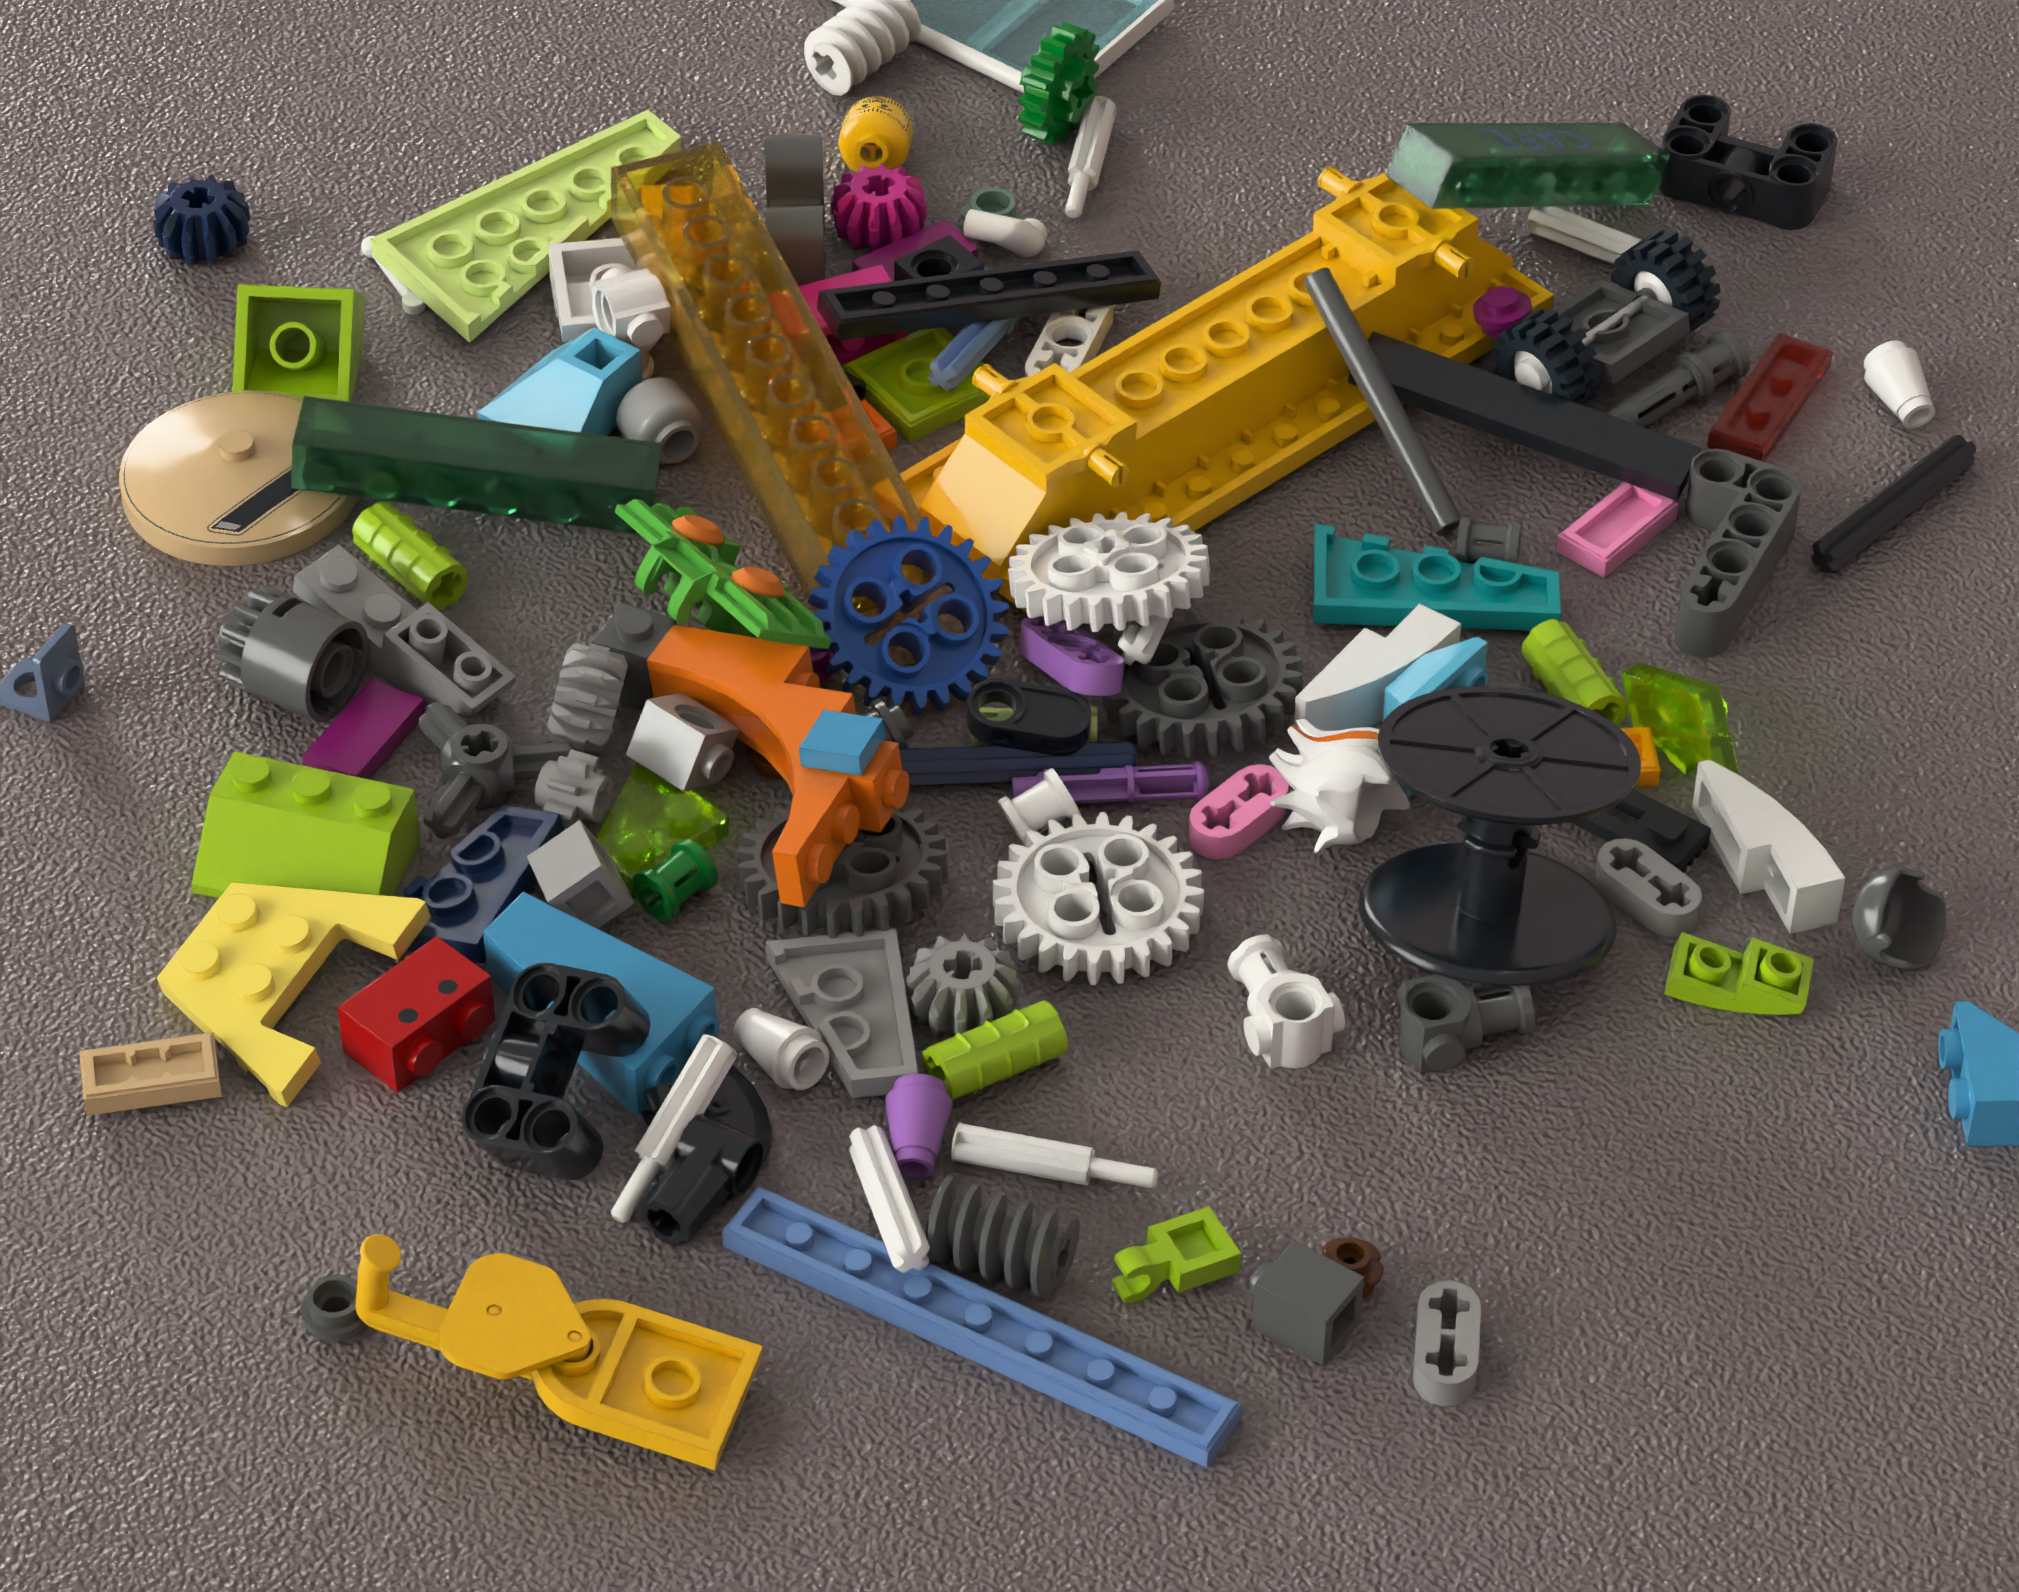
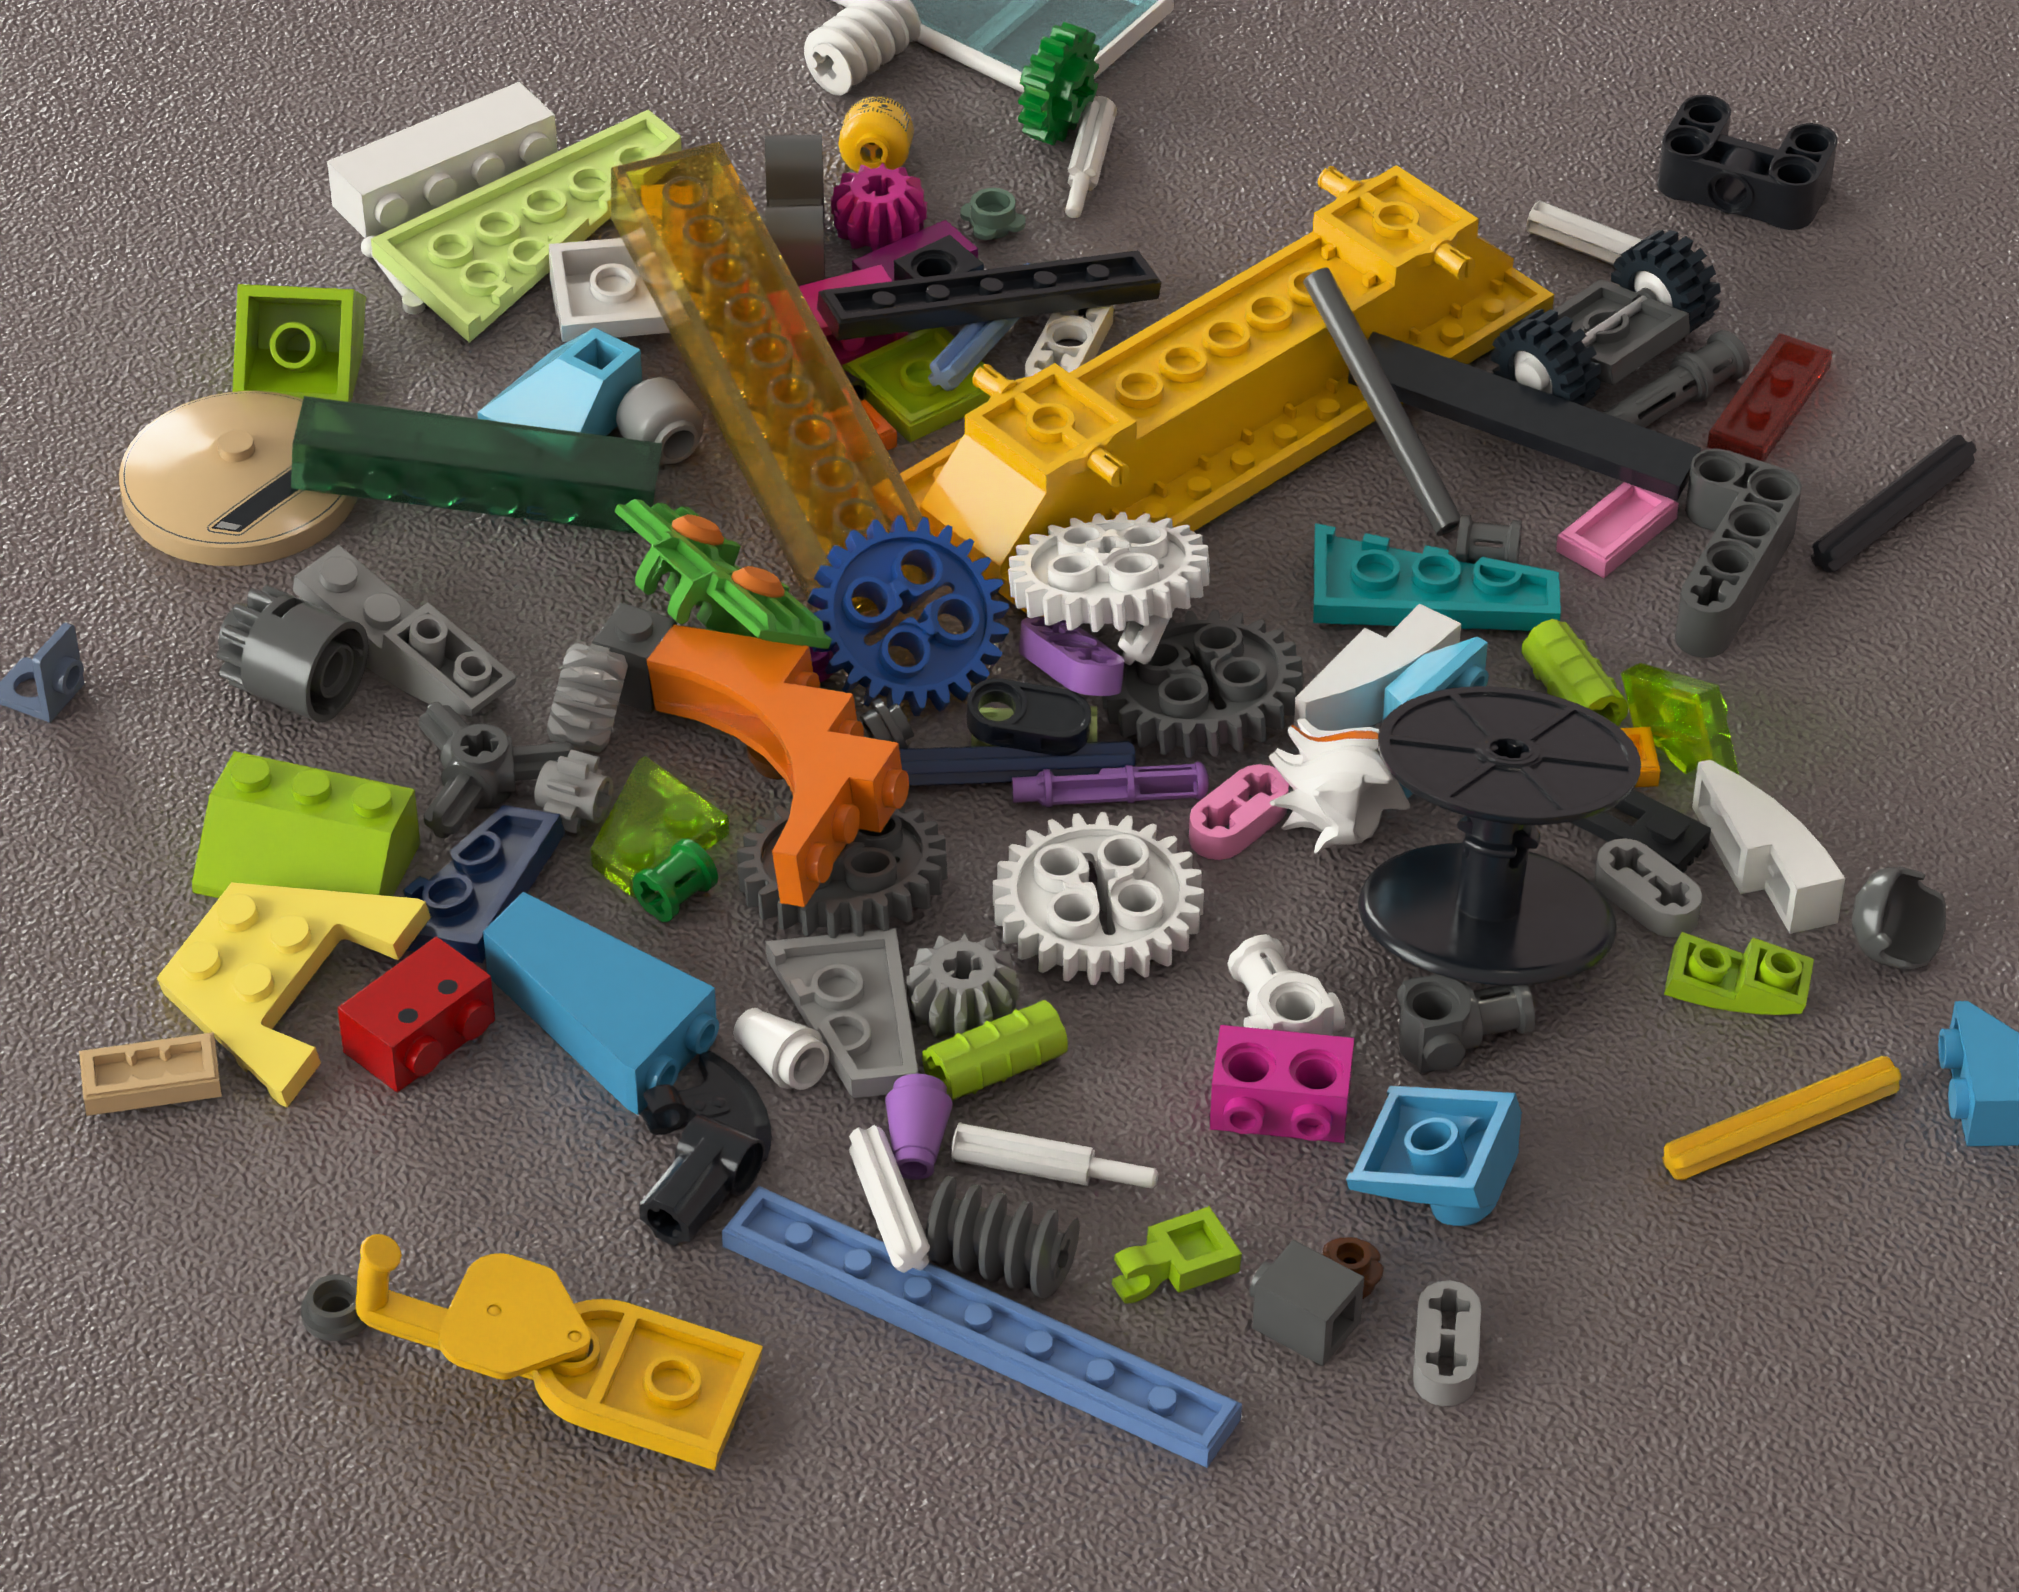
dark blue gear [153,175,250,266] -> none
magenta tile [302,679,425,779] -> none
lime axle [352,501,468,611] -> none
black beam [462,963,651,1180] -> none
light grey brick [527,820,635,929] -> none
white connector [592,266,671,381] -> none
white axle [611,1034,738,1223] -> none
light grey brick [626,692,740,791] -> none
dark azure tile [799,710,886,775] -> none
white arm [964,209,1047,258] -> none
white bush [997,768,1081,847] -> none
clear green brick [1385,123,1670,209] -> none
magenta plate [1473,286,1532,338] -> none
white cone [1864,340,1936,429] -> none
none -> white brick [327,82,558,238]
none -> dark pink brick [1210,1025,1354,1143]
none -> dark azure slope [1346,1086,1522,1226]
none -> yellow axle [1662,1056,1902,1181]

